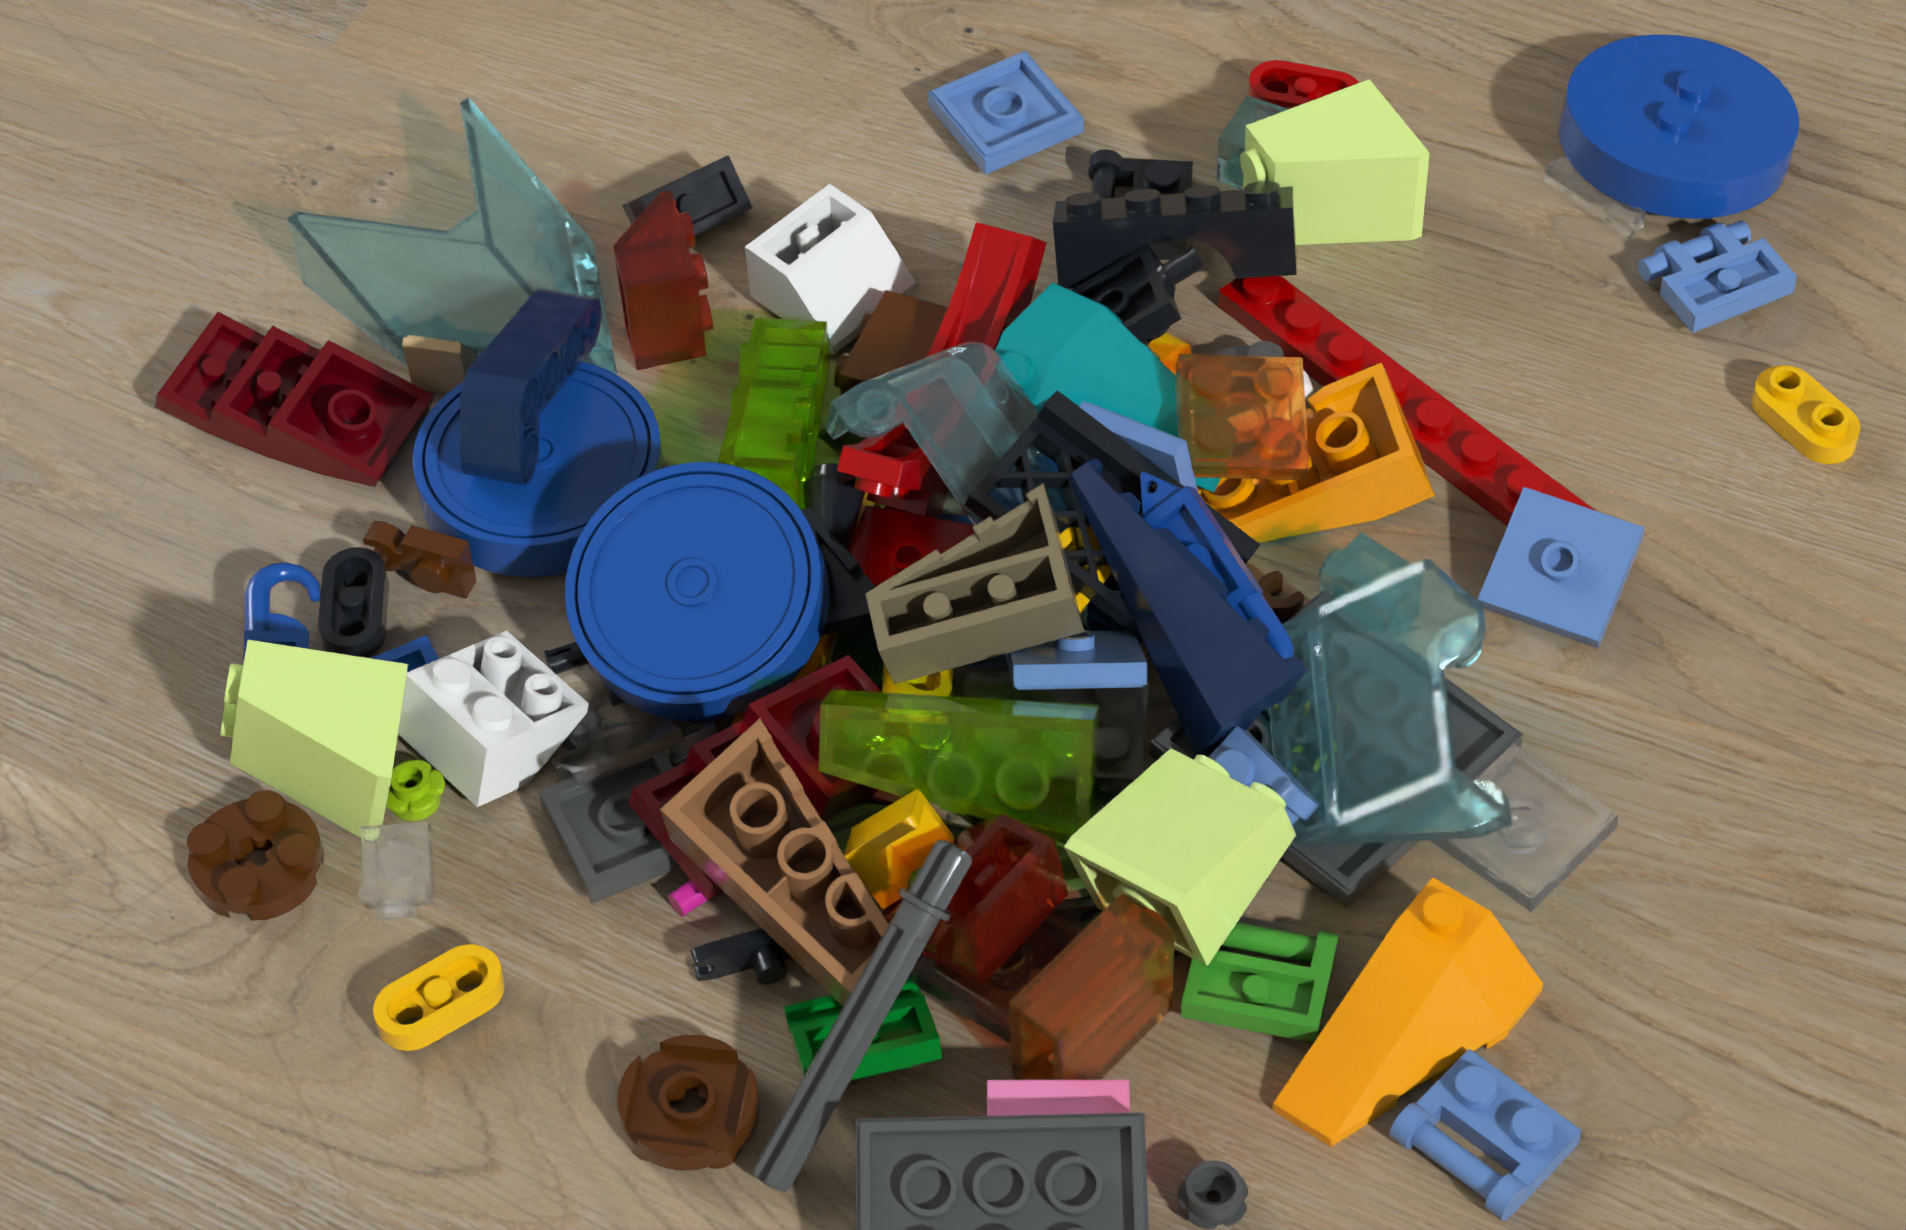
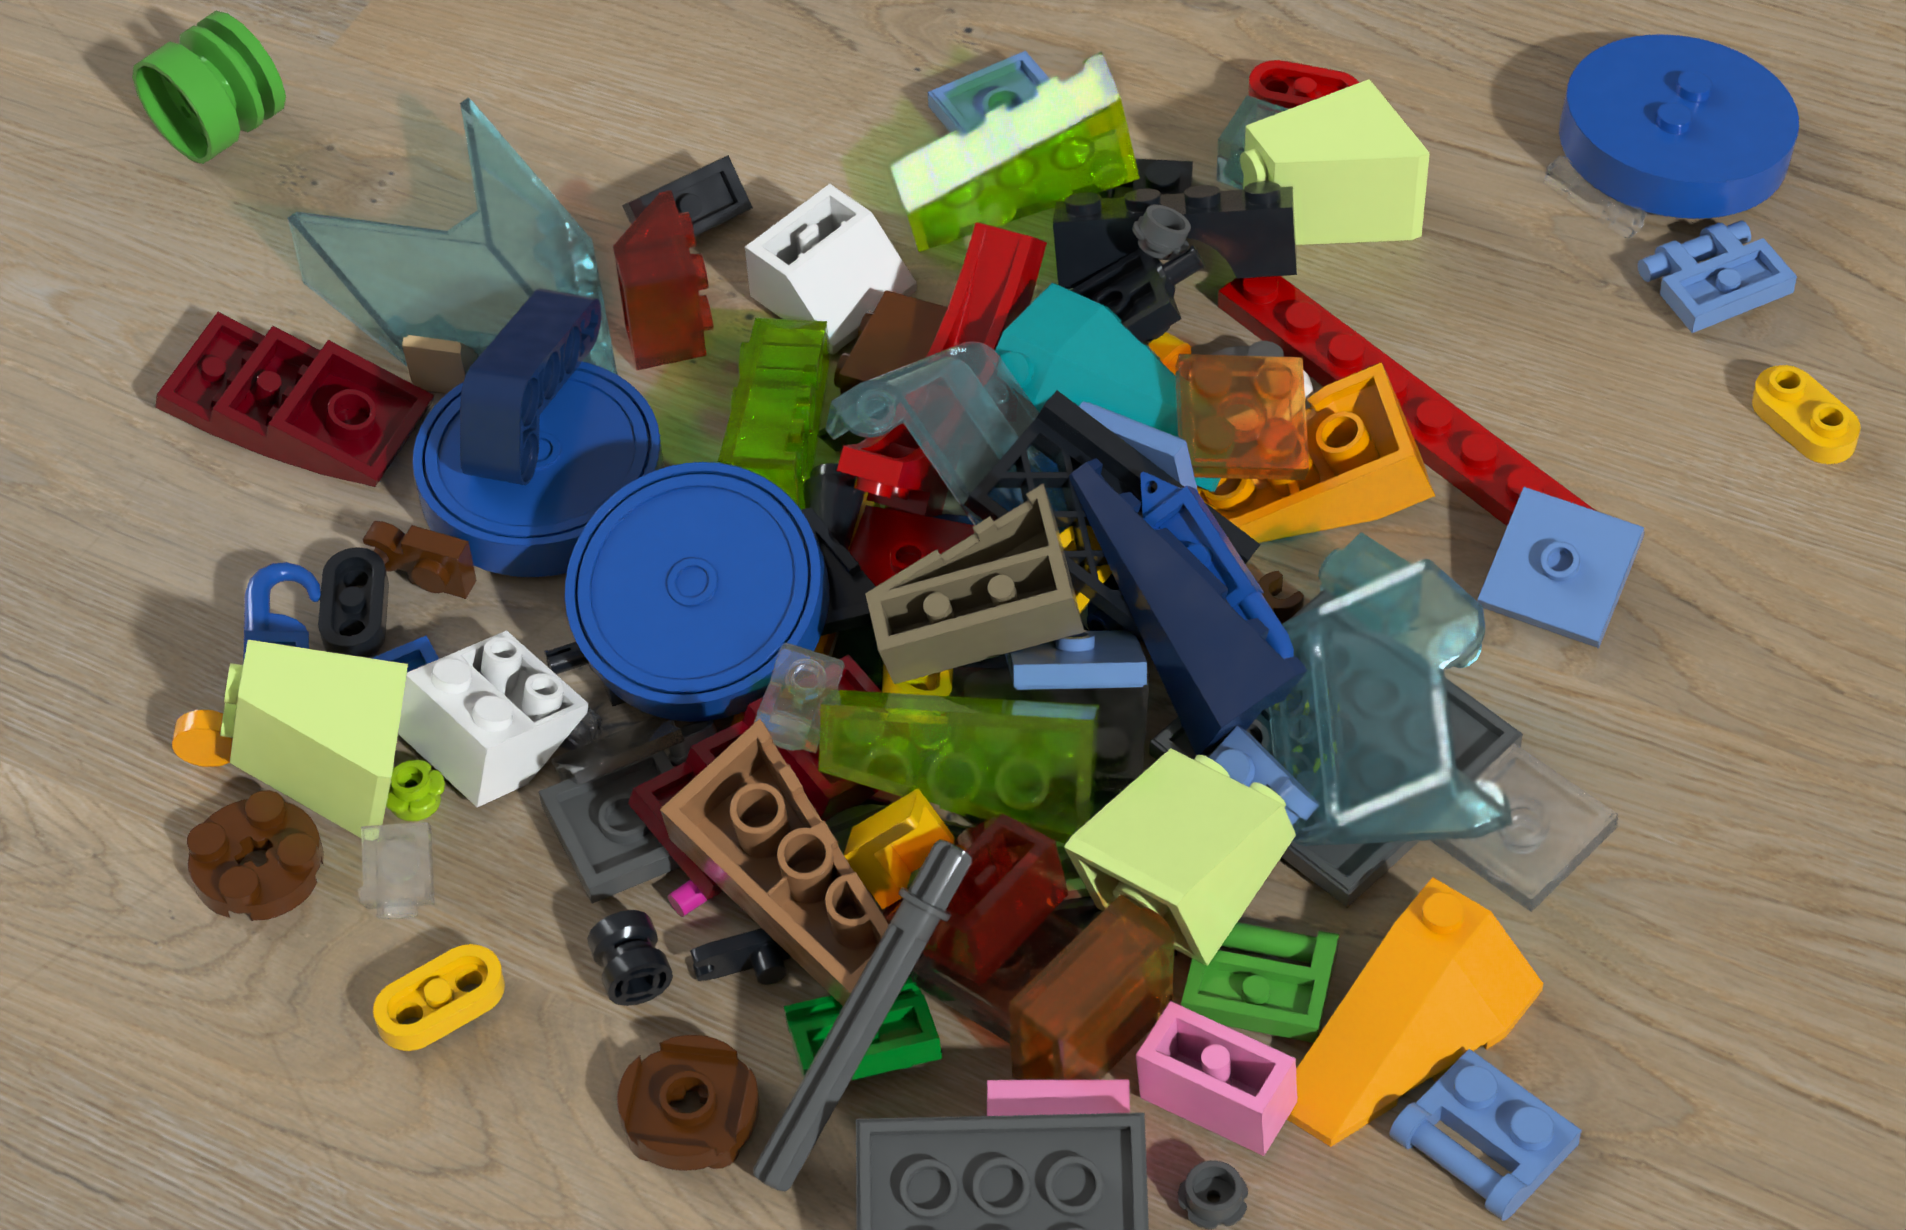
none -> bright green wheel [132,11,286,164]
none -> light orange tile [172,710,233,767]
none -> black wheel [587,910,673,1006]
none -> clear bracket [754,643,845,753]
none -> clear neon green wedge [890,51,1140,252]
none -> dark grey plate [1132,205,1191,259]
none -> bright pink brick [1136,1001,1298,1156]

